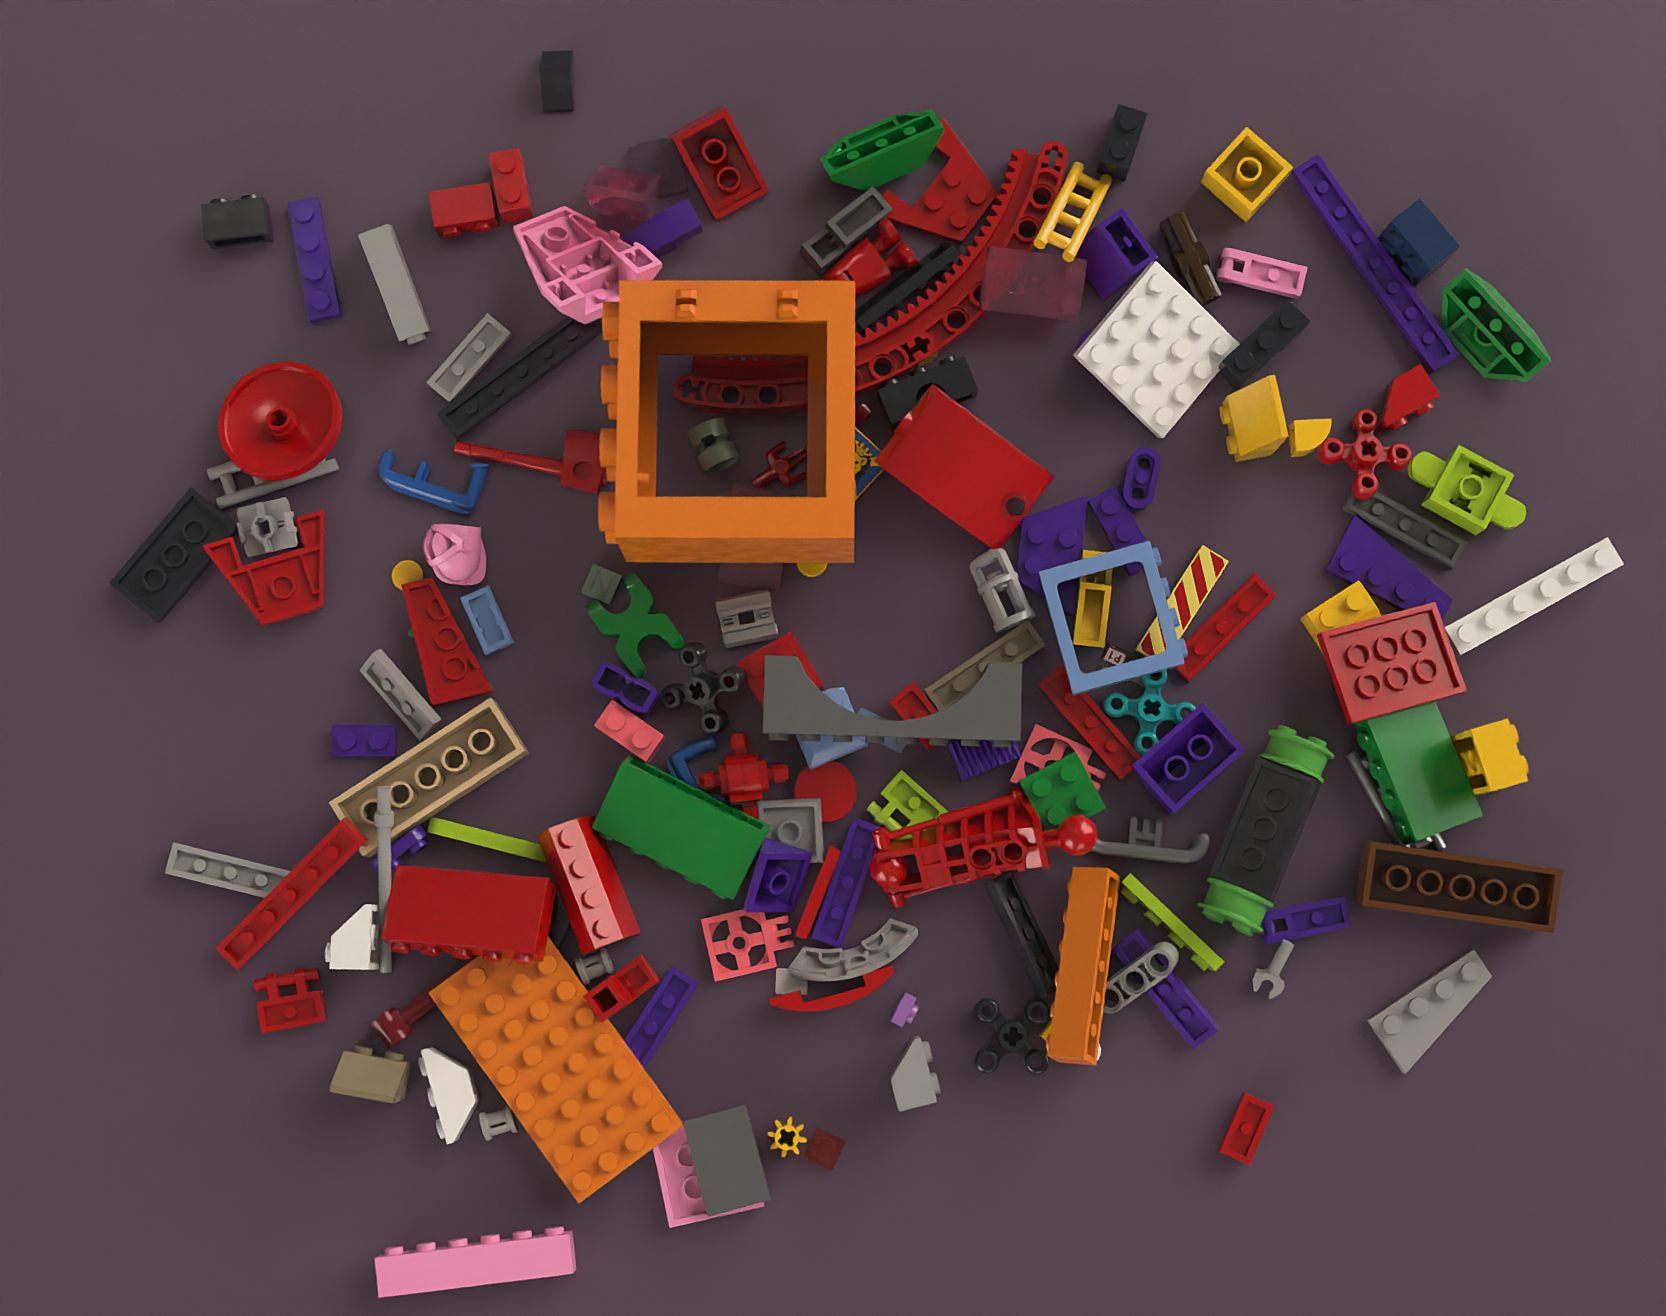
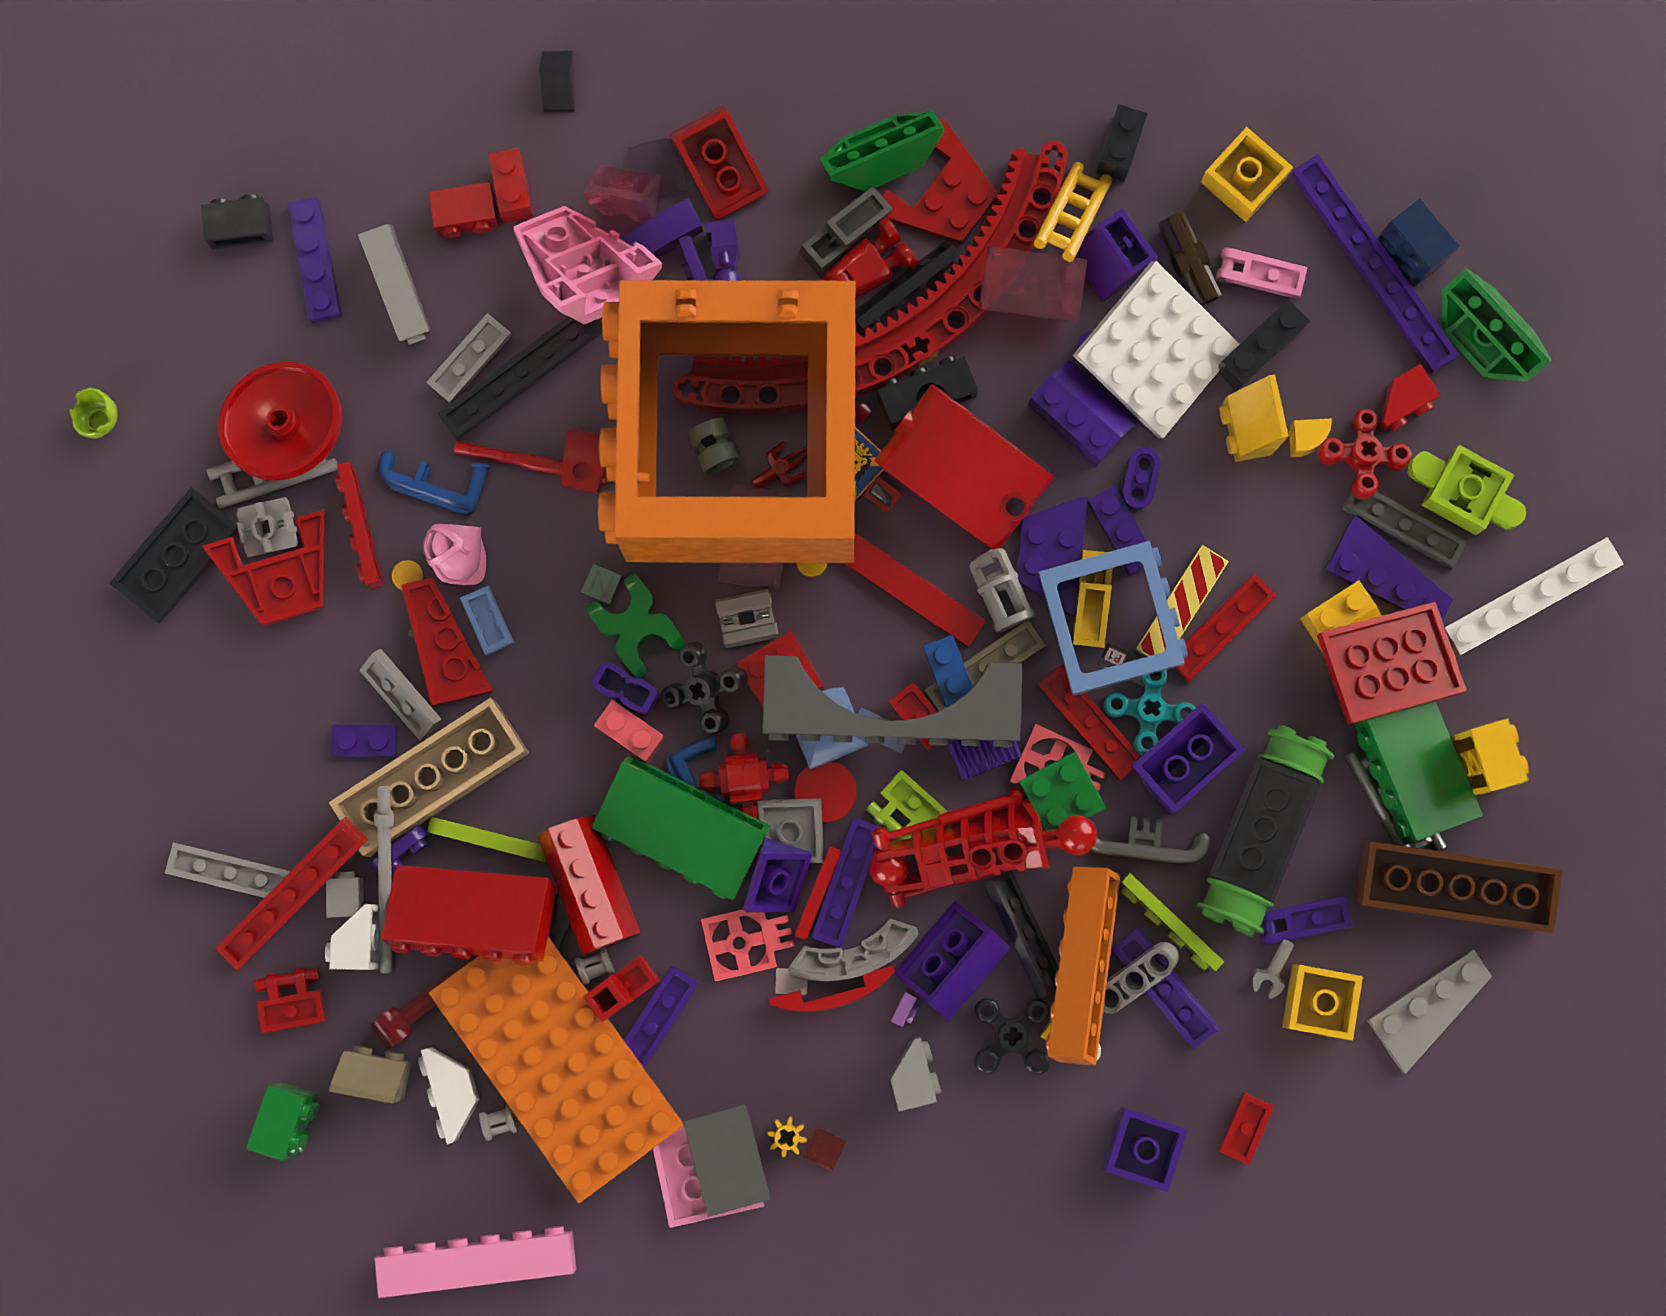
none -> lime hair [69,388,117,439]
none -> green brick [246,1082,320,1161]
none -> light grey brick [326,872,364,918]
none -> red plate [335,461,384,589]
none -> dark purple plate [678,235,708,281]
none -> dark purple piece [705,220,741,281]
none -> red tile [843,532,986,648]
none -> sticker [864,477,901,513]
none -> dark purple slope [894,901,1011,1021]
none -> blue plate [922,635,972,708]
none -> dark purple slope [1028,360,1138,467]
none -> dark purple brick [1102,1106,1188,1192]
none -> yellow brick [1282,964,1363,1041]

